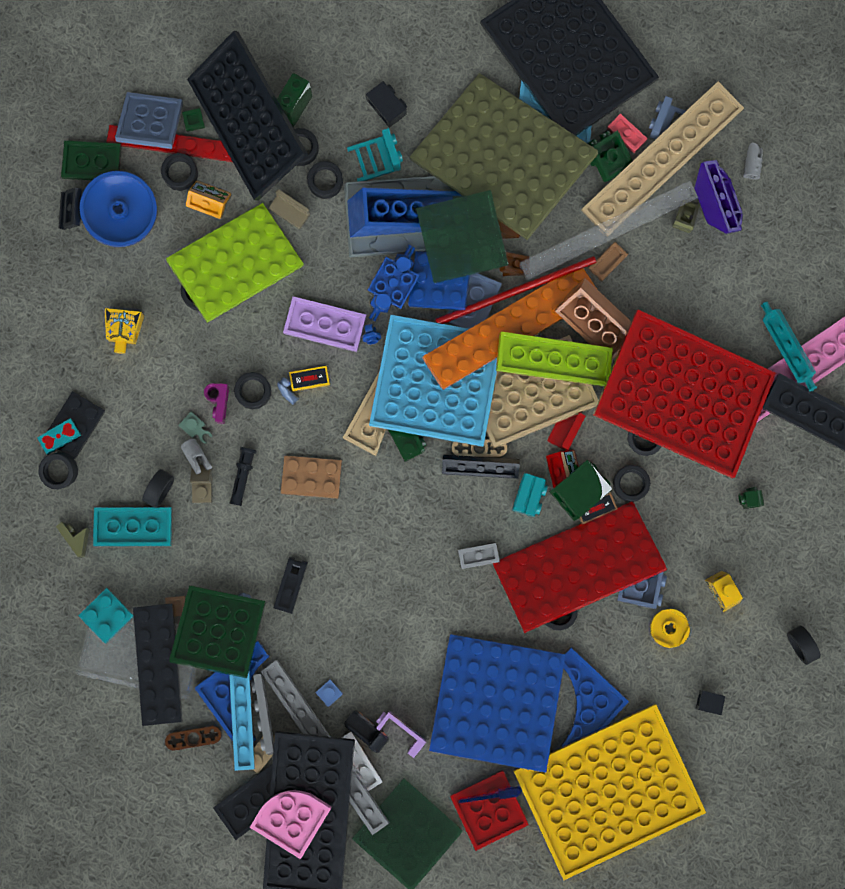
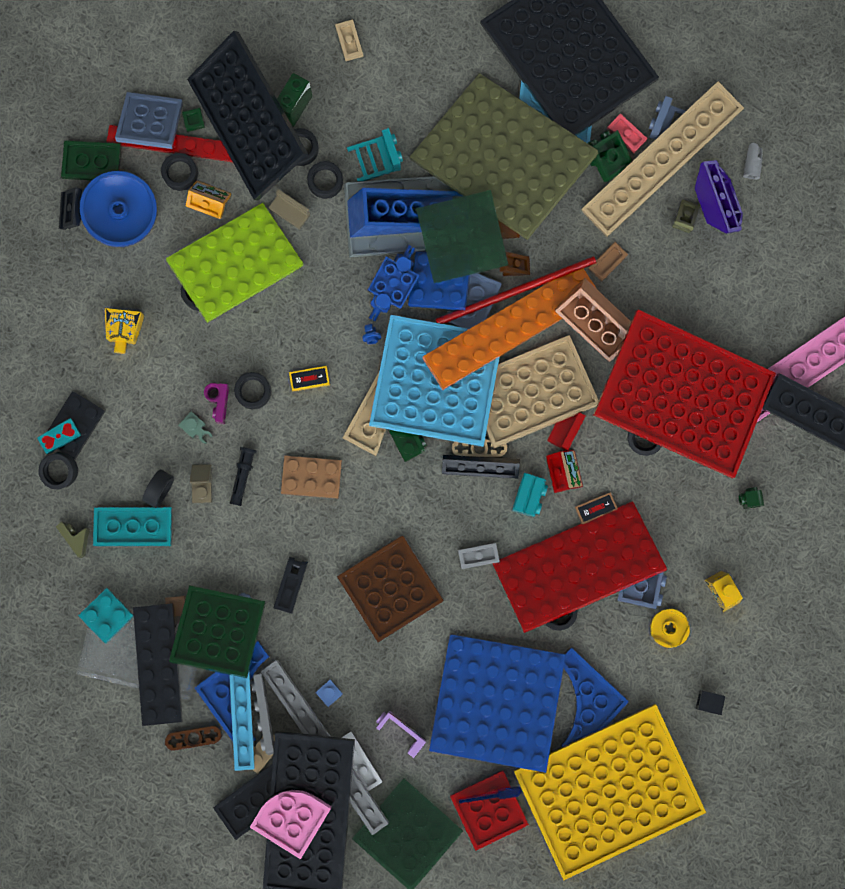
light grey hinge [181,439,212,475] -> none
sand blue arm [277,377,299,405] -> none
lavender plate [283,296,366,352] -> none
black animal [344,710,389,753] -> none
black brick [366,81,407,128] -> none
lime plate [496,331,613,386] -> none
clear plate [519,181,698,281] -> none
dark green panel [549,460,612,521] -> none
black tyre [613,465,651,502] -> none
teal plate [761,302,817,391] -> none
black tyre [787,626,821,665] -> none
none -> tan plate [335,20,363,61]
none -> reddish brown plate [337,535,444,643]

